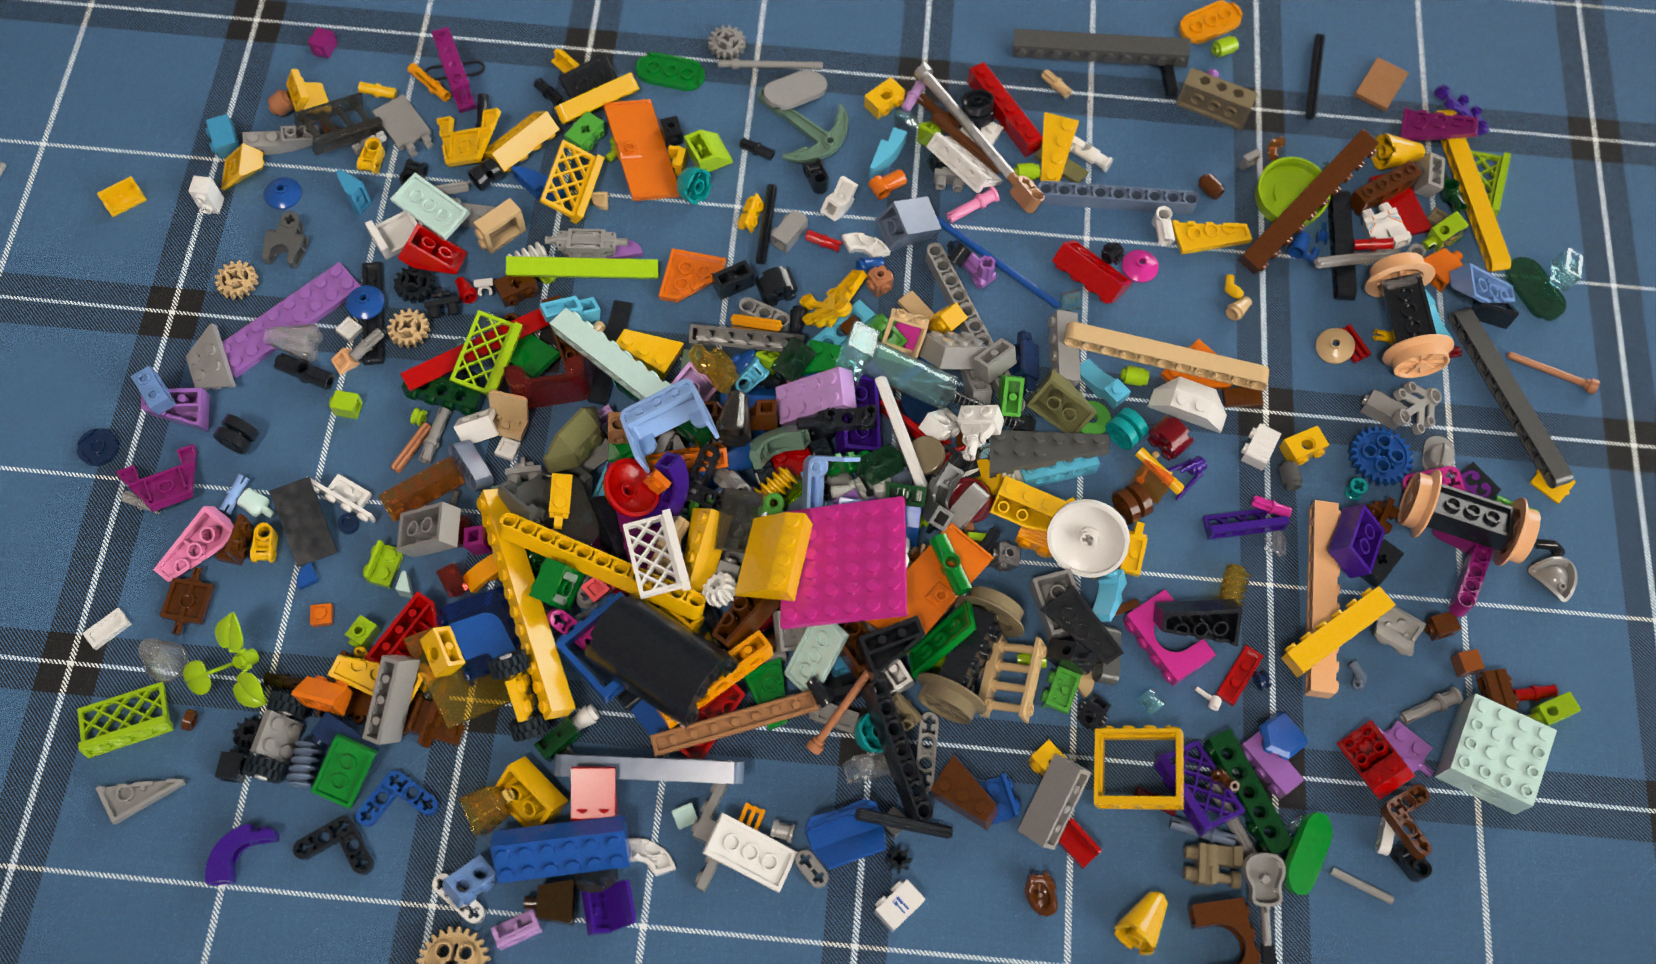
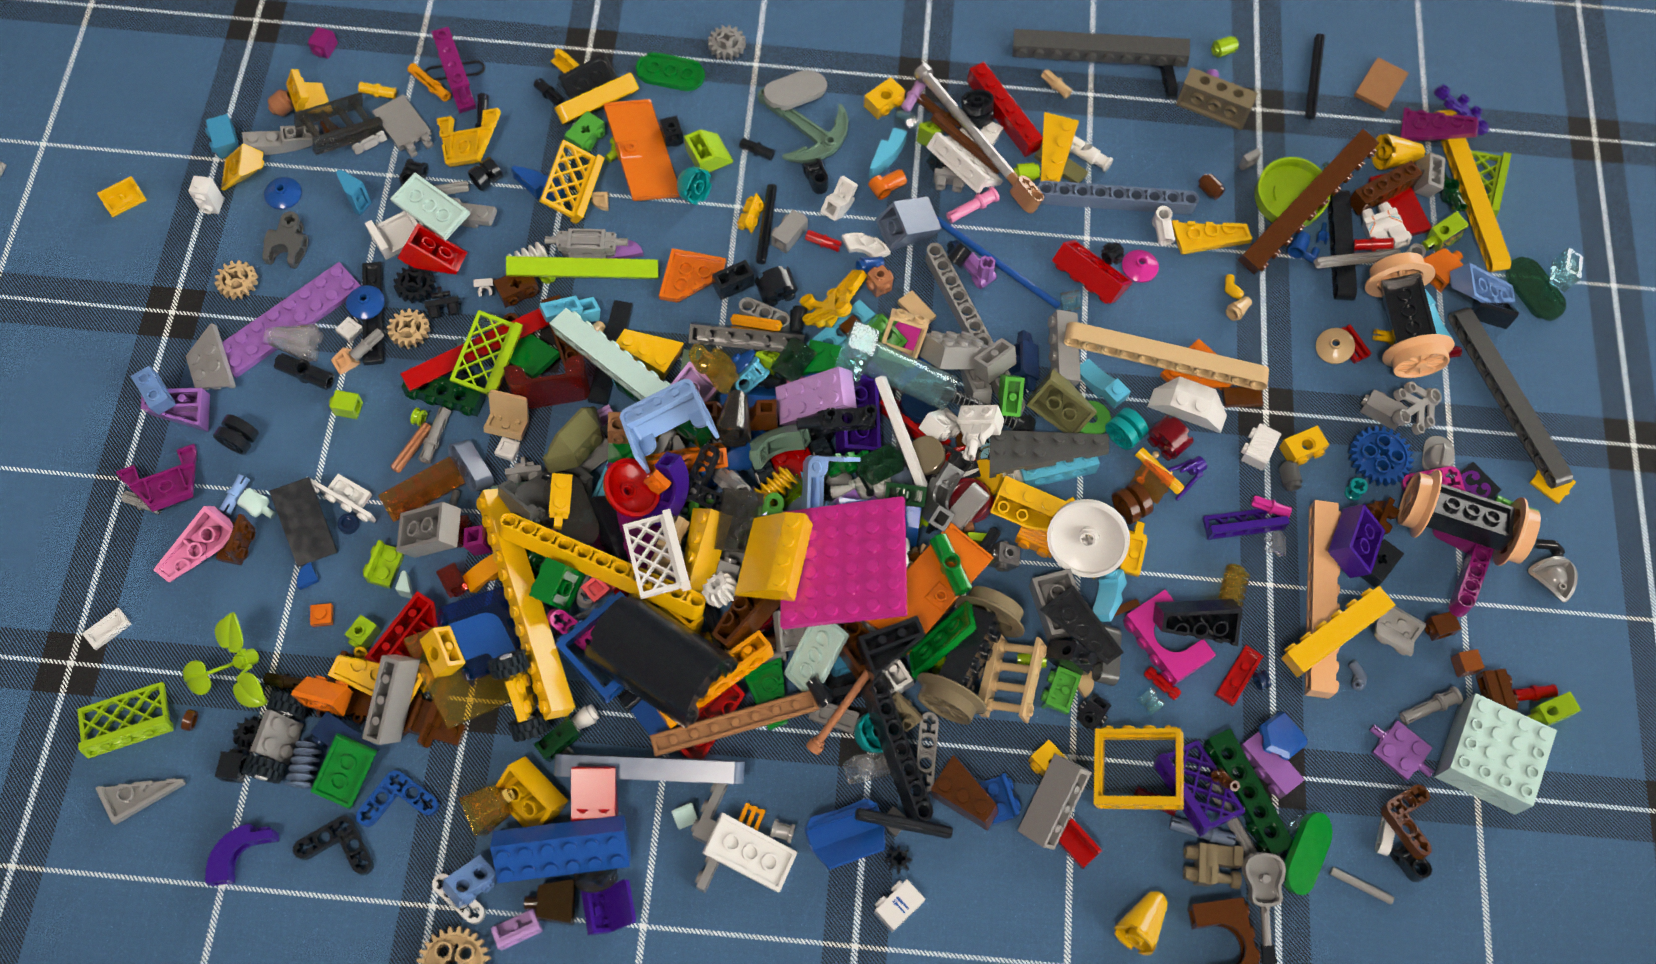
dark blue tile [77,428,119,466] -> none
clear cone [138,638,189,683] -> none
reddish brown plate [160,567,215,636] -> none
yellow piece [250,523,278,563] -> none
yellow piece [357,137,385,174] -> none
white panel [454,407,499,444] -> none
red cone [455,277,477,304] -> none
tan window [473,198,527,254] -> none
yellow slope [483,111,559,173] -> none
white tile [629,838,676,877] -> none
yellow bracket [668,145,688,176] -> none
light grey bar [718,58,823,69] -> none
light grey beam [795,850,828,889] -> none
yellow brick [928,302,968,333] -> none
reddish brown hat [1025,870,1058,917] -> none
lime brick [1120,365,1150,387] -> none
light orange tile [1179,0,1242,44] -> none
white hand [1195,687,1222,711] -> none
clear orange arm [1268,136,1286,161] -> none
red slope [1336,720,1415,800] -> none
dark tan tile [1427,207,1450,227] -> none
nougat piece [1507,352,1600,395] -> none
none -> red axle [1144,667,1181,700]

